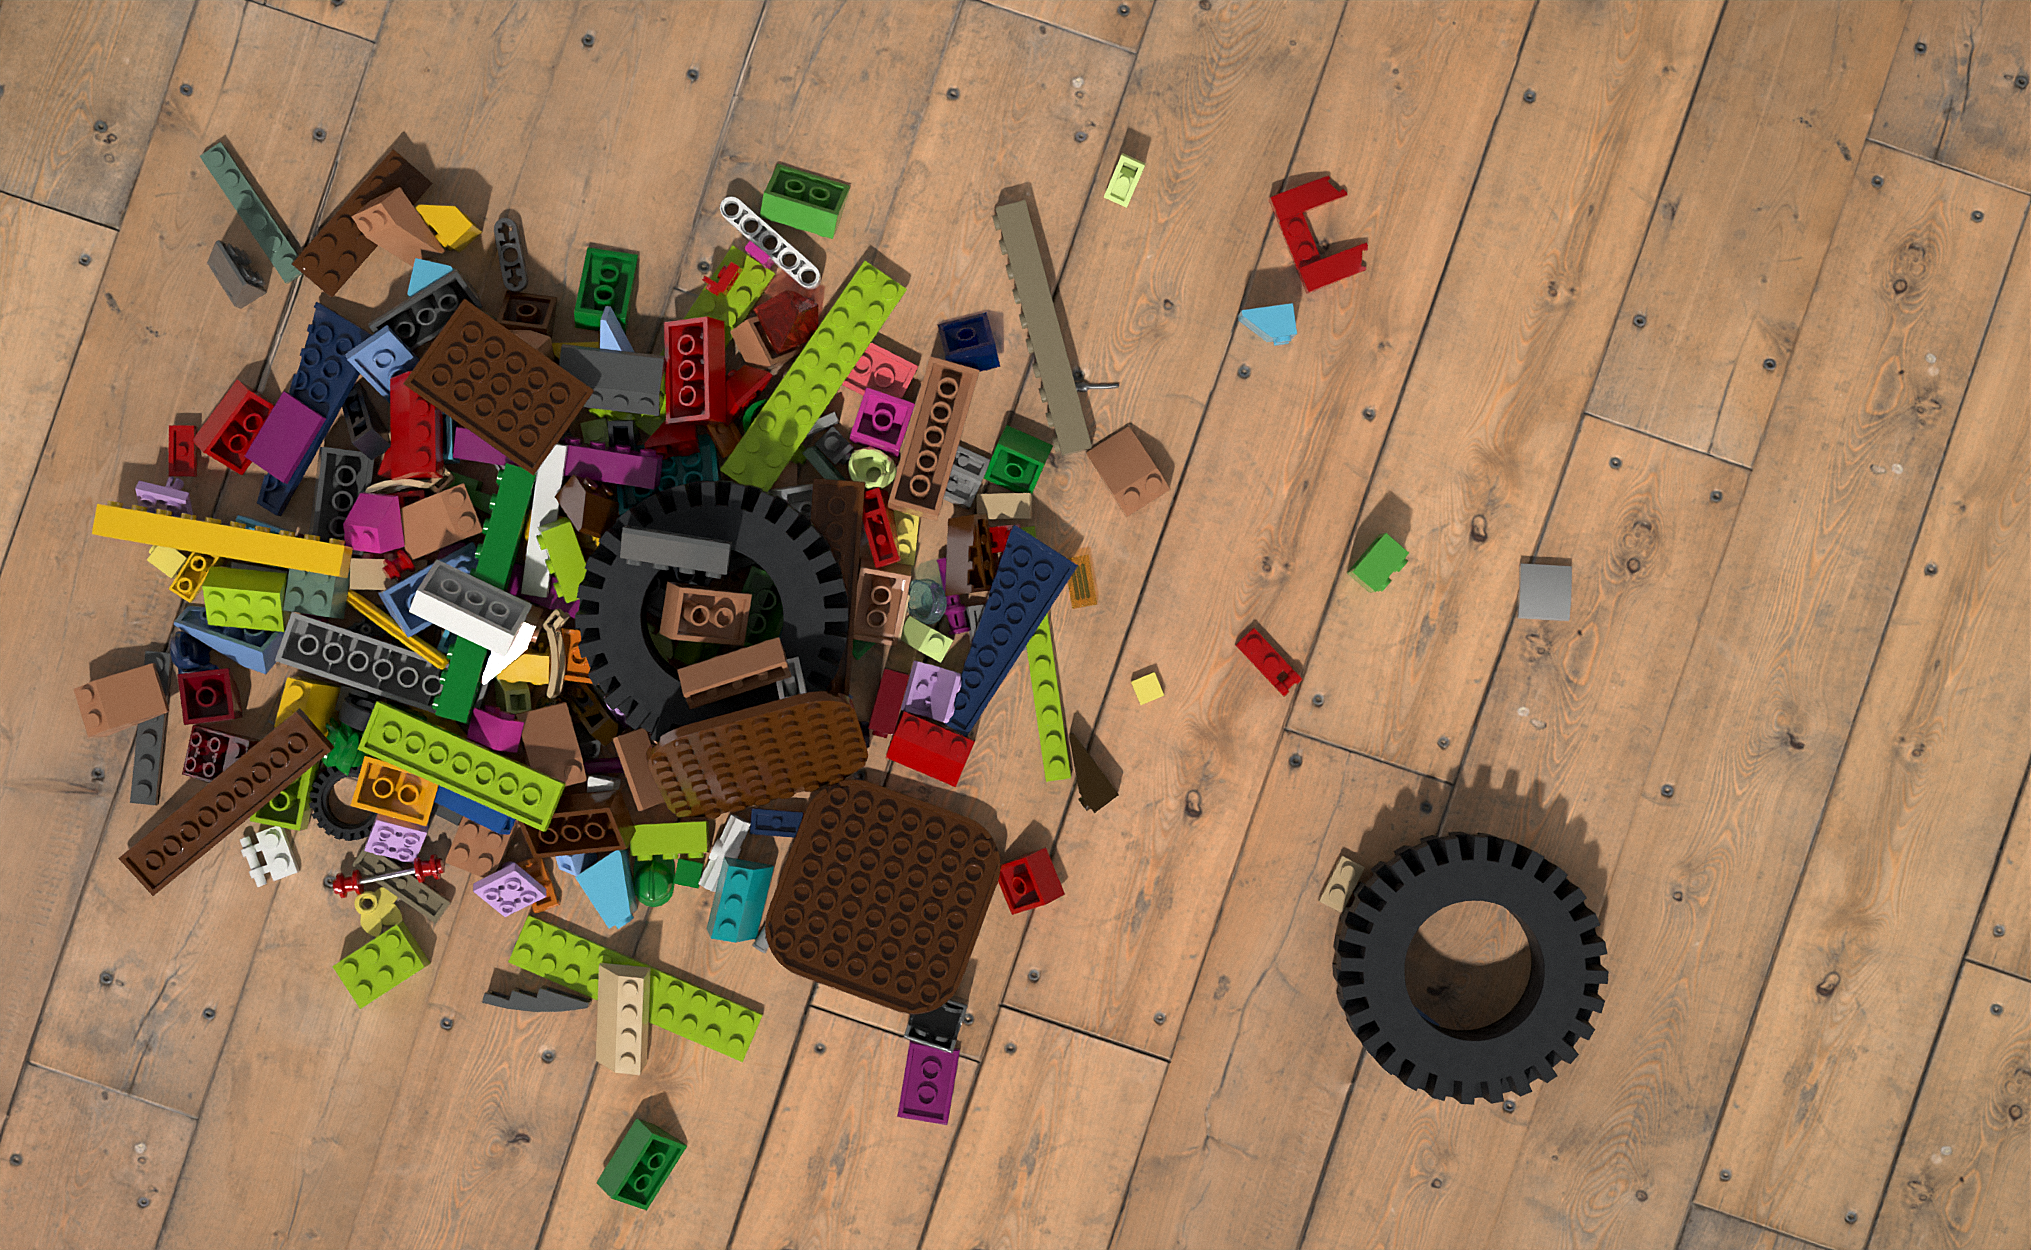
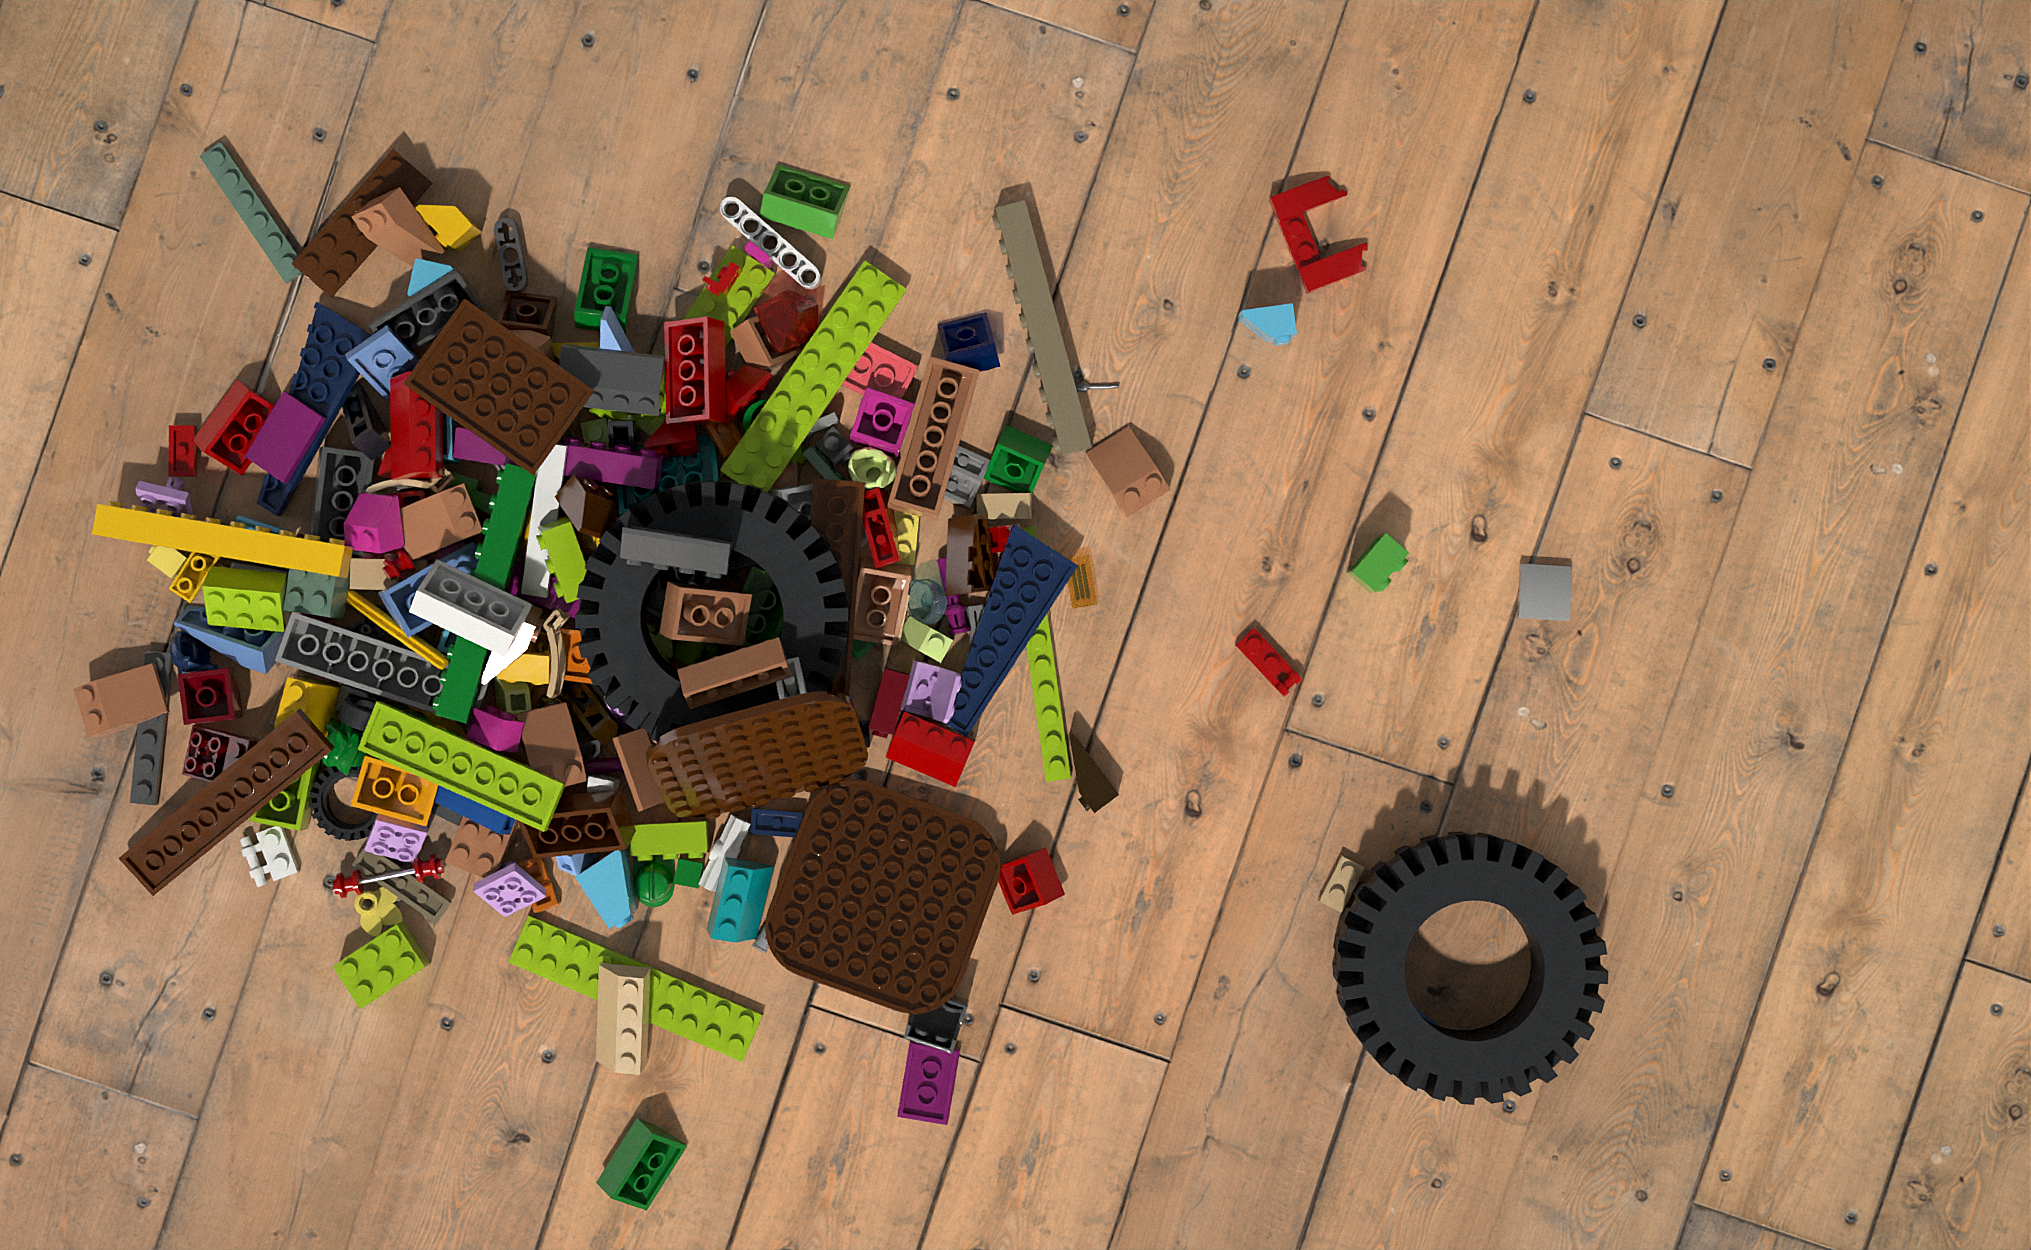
dark grey slope [207,240,267,309] -> none
dark grey slope [482,985,592,1012] -> none
yellowish green slope [1104,153,1146,208] -> none
light yellow tile [1131,672,1164,705] -> none

